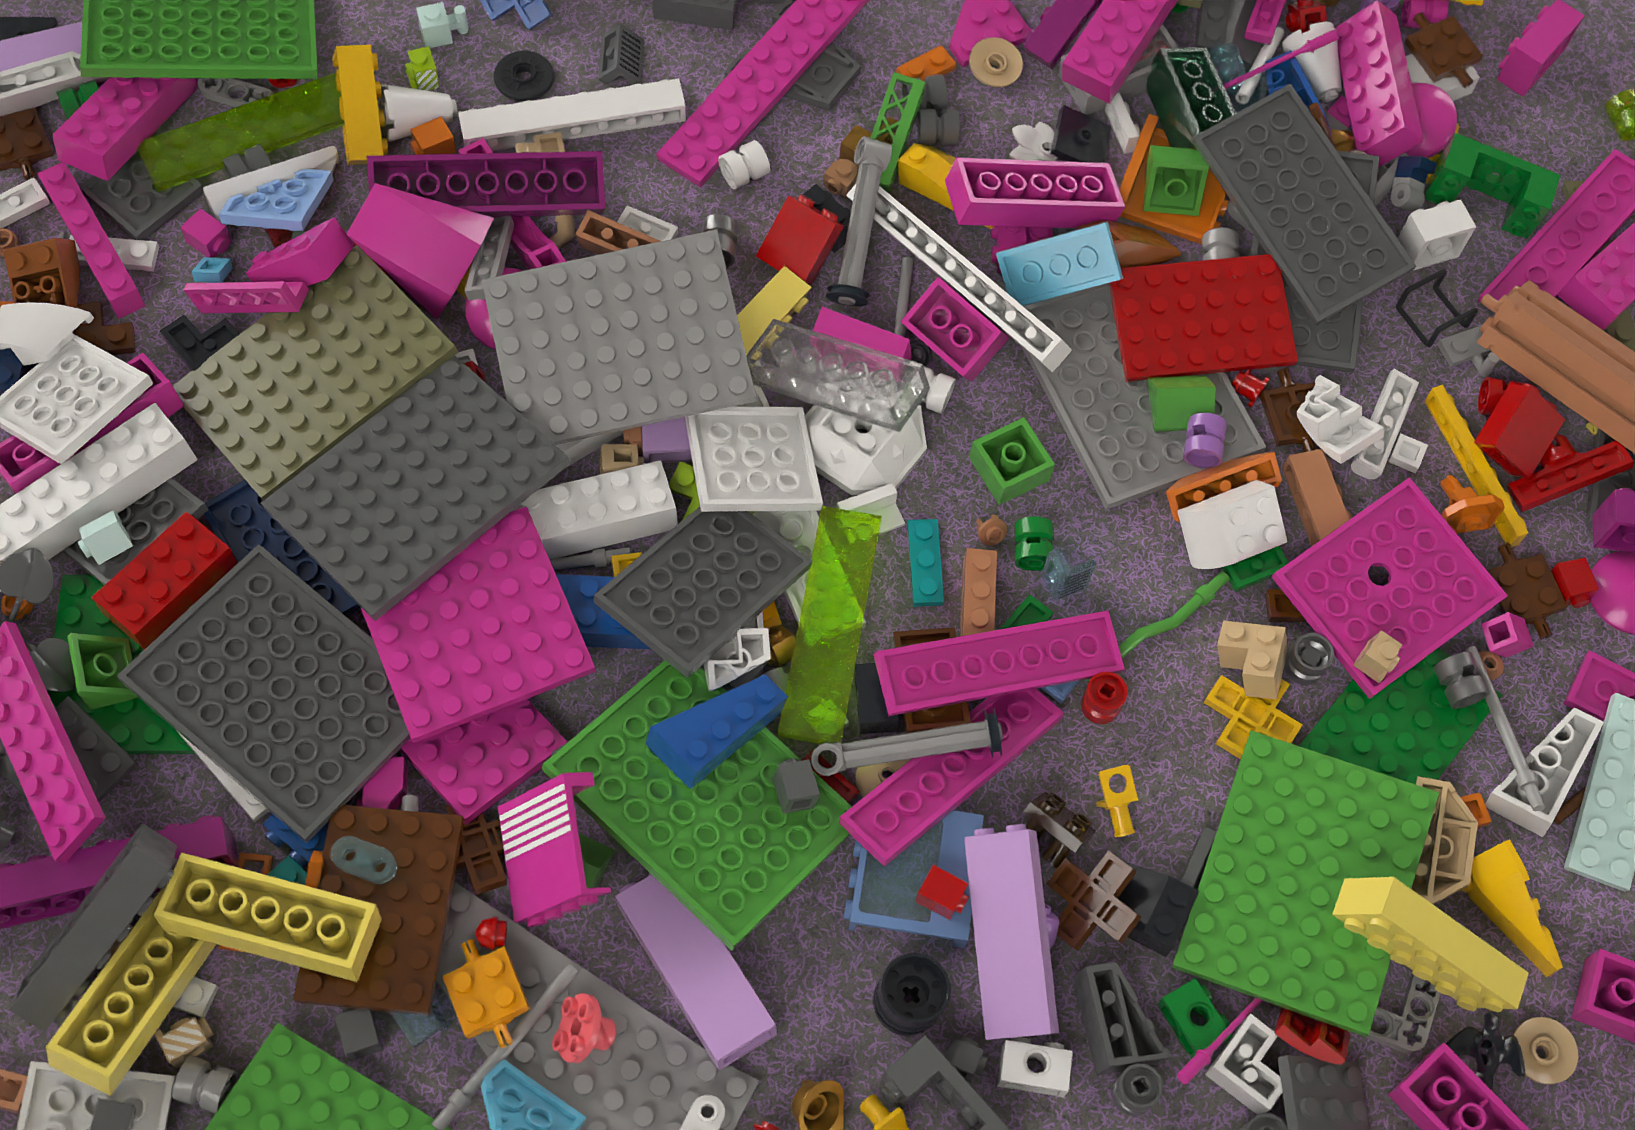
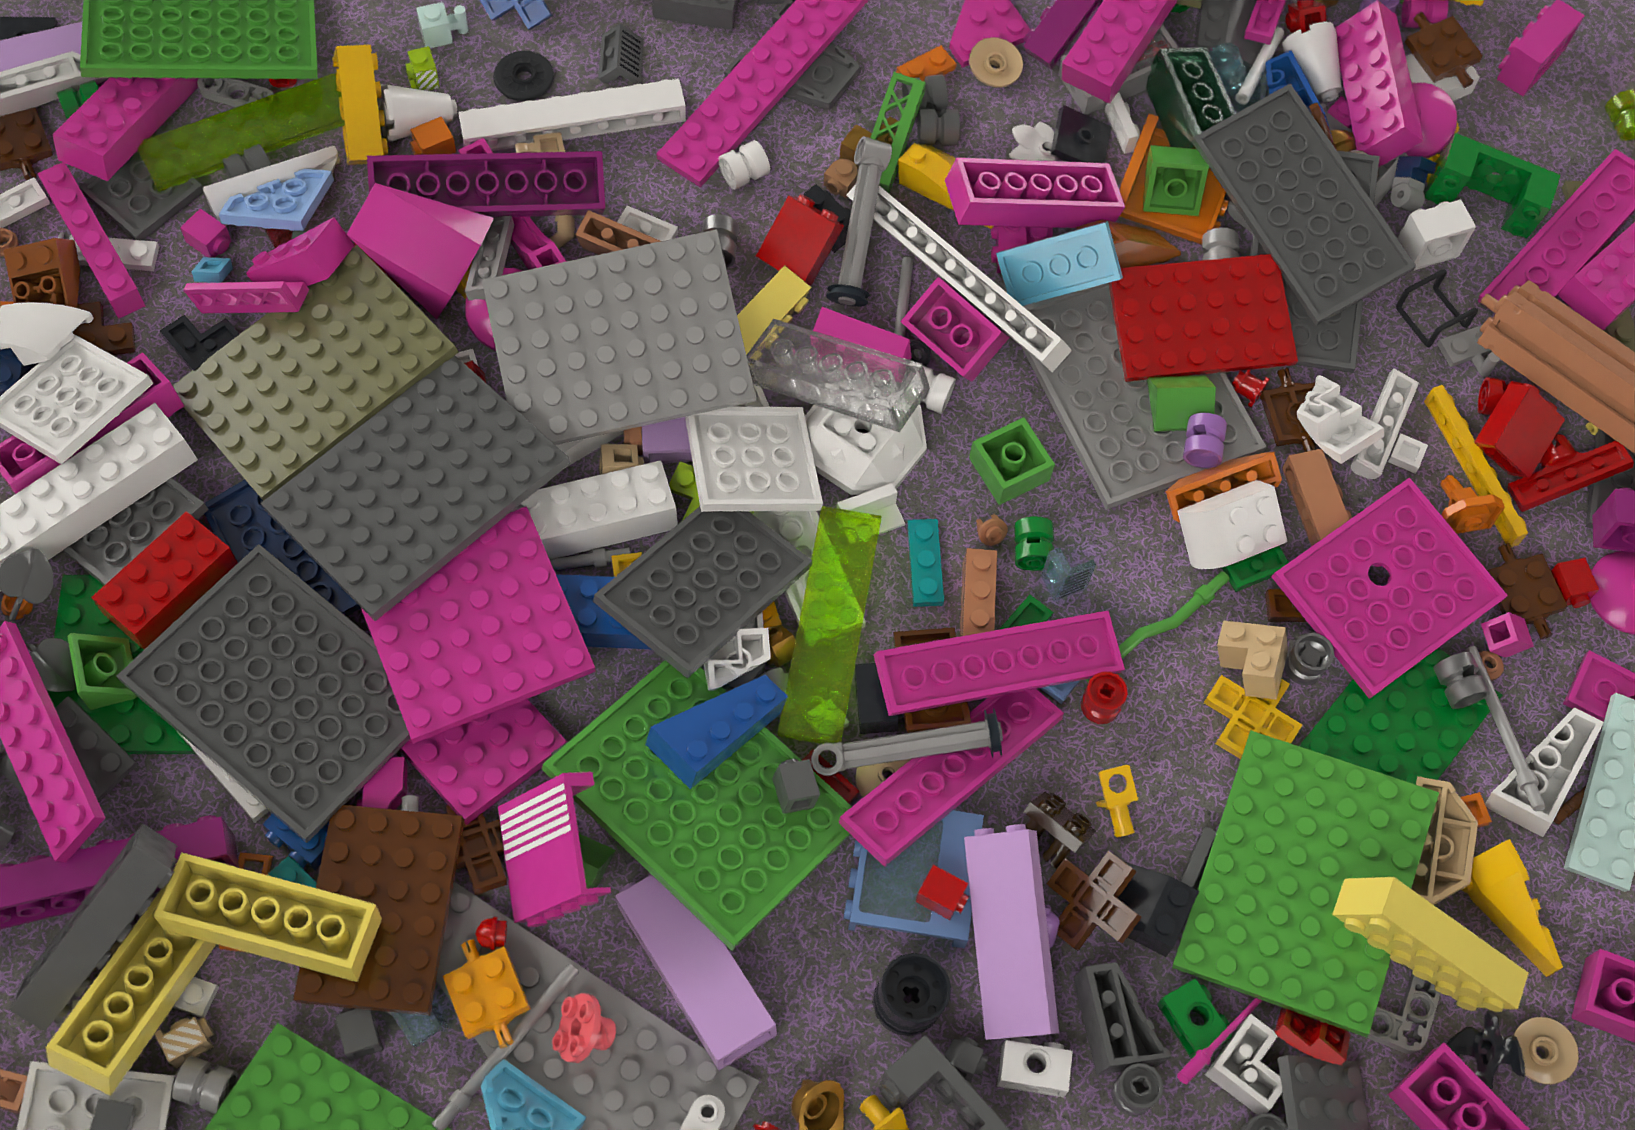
light aqua brick [78,510,133,565] -> none
orange tile [305,850,324,889] -> none
clear light blue plate [330,836,397,884] -> none
dark pink piece [1210,29,1338,95] -> none
tan brick [1353,630,1402,683] -> none

